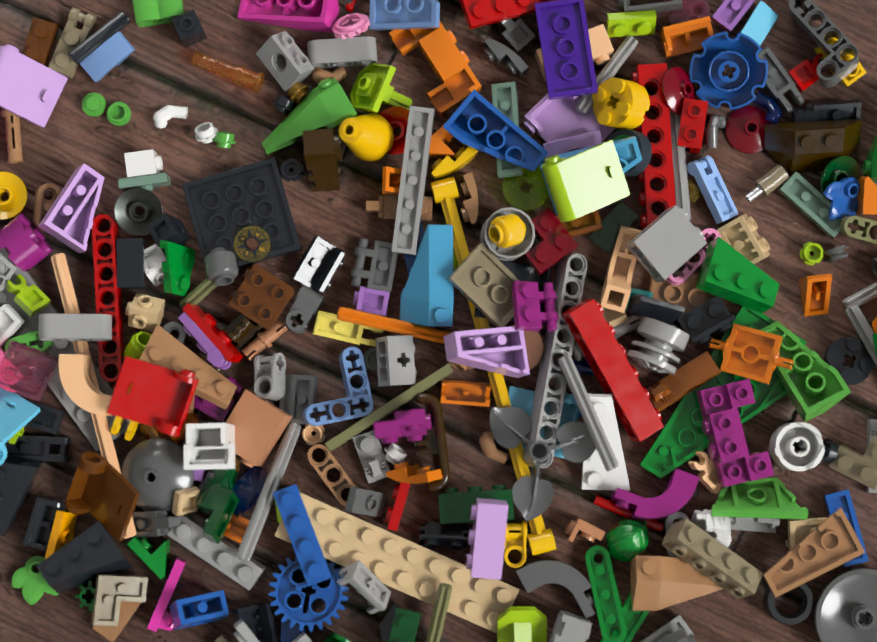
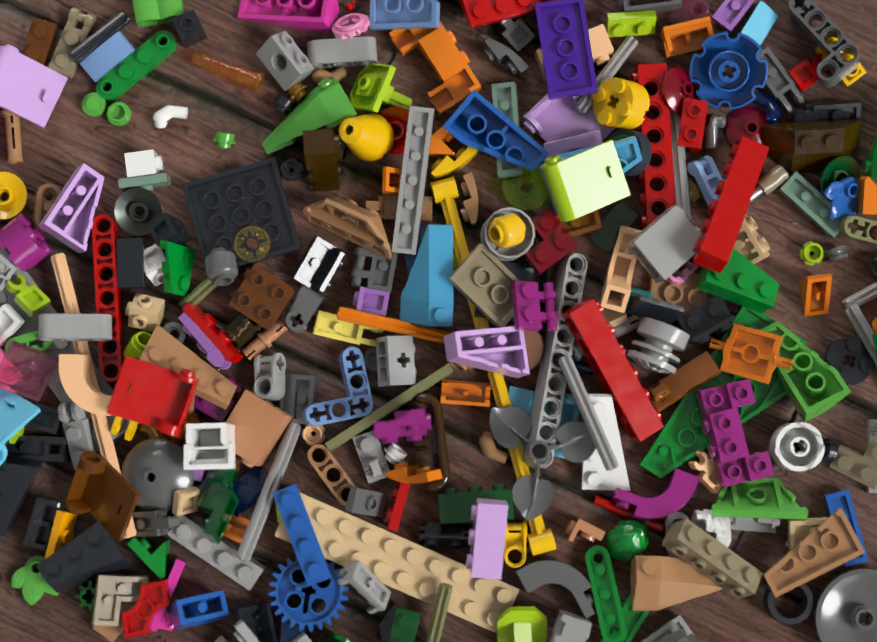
white plate [194,122,218,144] -> none
none -> light grey hinge [58,402,97,470]
none -> green plate [96,30,177,102]
none -> red tile [121,580,171,639]
none -> medium nougat wedge [302,197,392,259]
none -> red brick [692,136,770,274]

